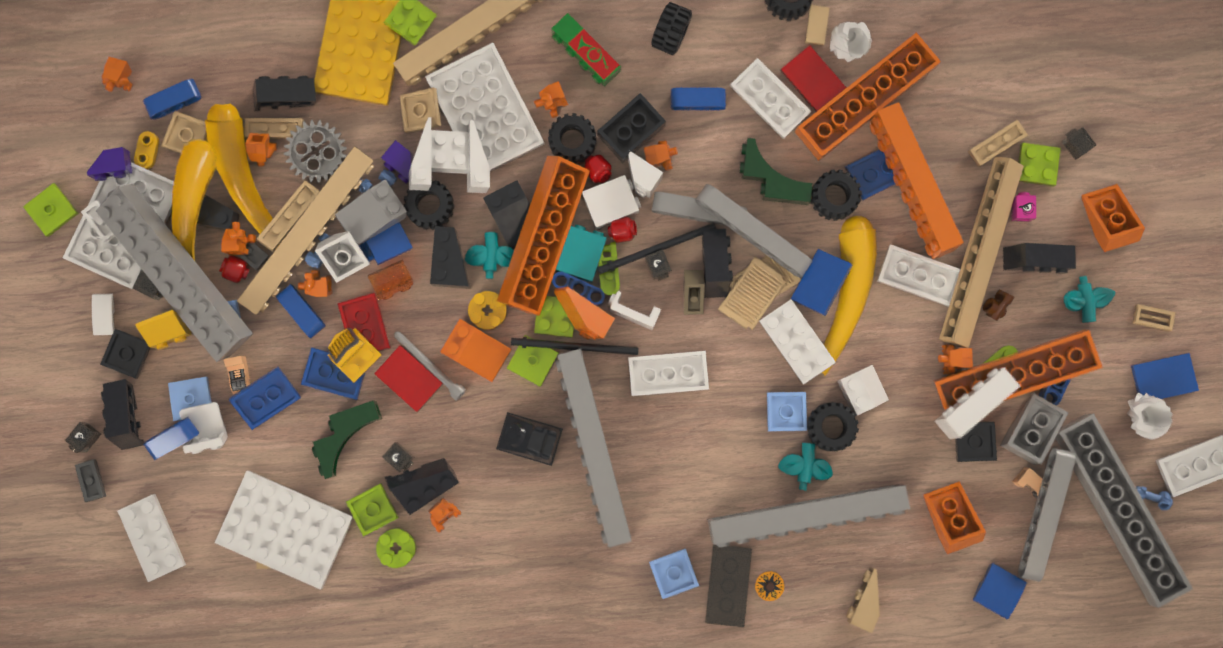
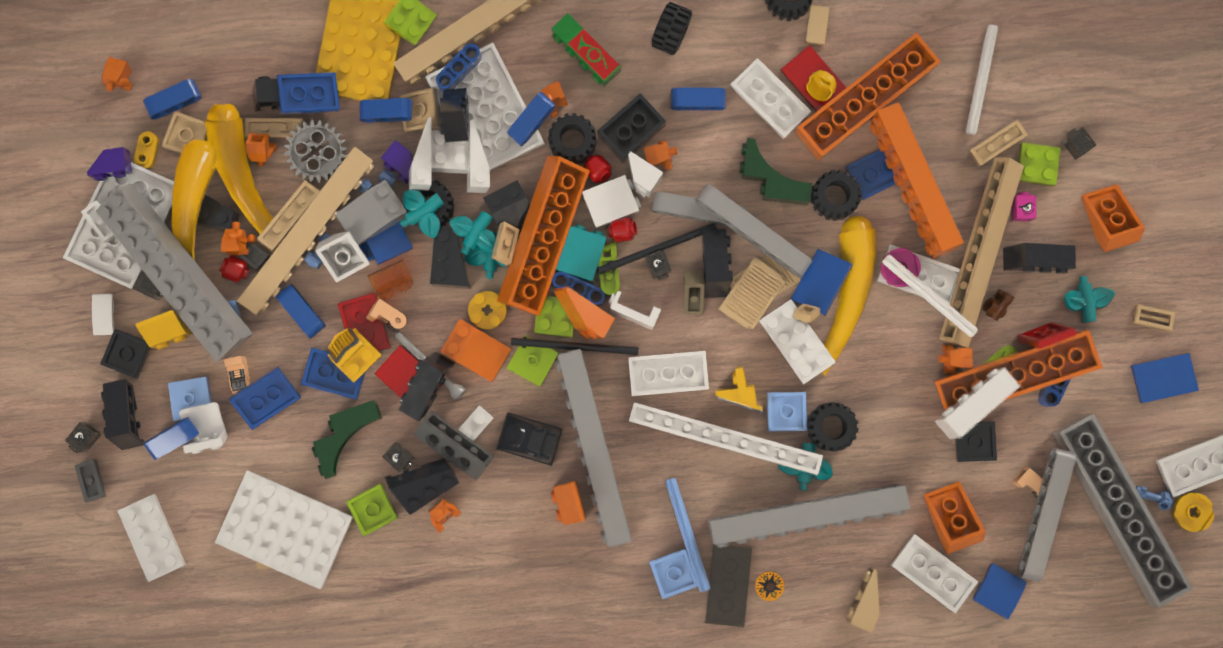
lime plate [23,183,79,237] -> none
orange piece [298,270,332,297] -> none
lime plate [376,528,416,568] -> none
white hair [830,22,872,62] -> none
white slope [837,365,889,416] -> none
light grey slope [1000,393,1068,465] -> none
white hair [1127,393,1173,439] -> none
none -> blue tile [276,72,340,114]
none -> blue beam [359,98,413,123]
none -> light nougat leg [366,299,406,331]
none -> black wedge [399,352,455,422]
none -> teal plant [400,190,444,238]
none -> dark grey brick [414,410,494,481]
none -> blue beam [436,43,481,92]
none -> black wedge [439,88,469,142]
none -> teal plant [449,211,497,256]
none -> white plate [458,405,494,441]
none -> tan plate [491,221,520,265]
none -> blue beam [507,92,556,146]
none -> orange slope [551,480,586,525]
none -> white plate [629,403,823,475]
none -> light blue axle [665,478,710,592]
none -> yellow piece [715,366,763,414]
none -> tan plate [793,304,820,323]
none -> yellow hair [806,70,836,101]
none -> dark pink plate [881,248,921,287]
none -> white axle [882,254,978,337]
none -> white plate [890,534,978,613]
none -> white axle [965,24,998,135]
none -> red tile [1017,322,1077,349]
none -> yellow plate [1171,493,1214,532]

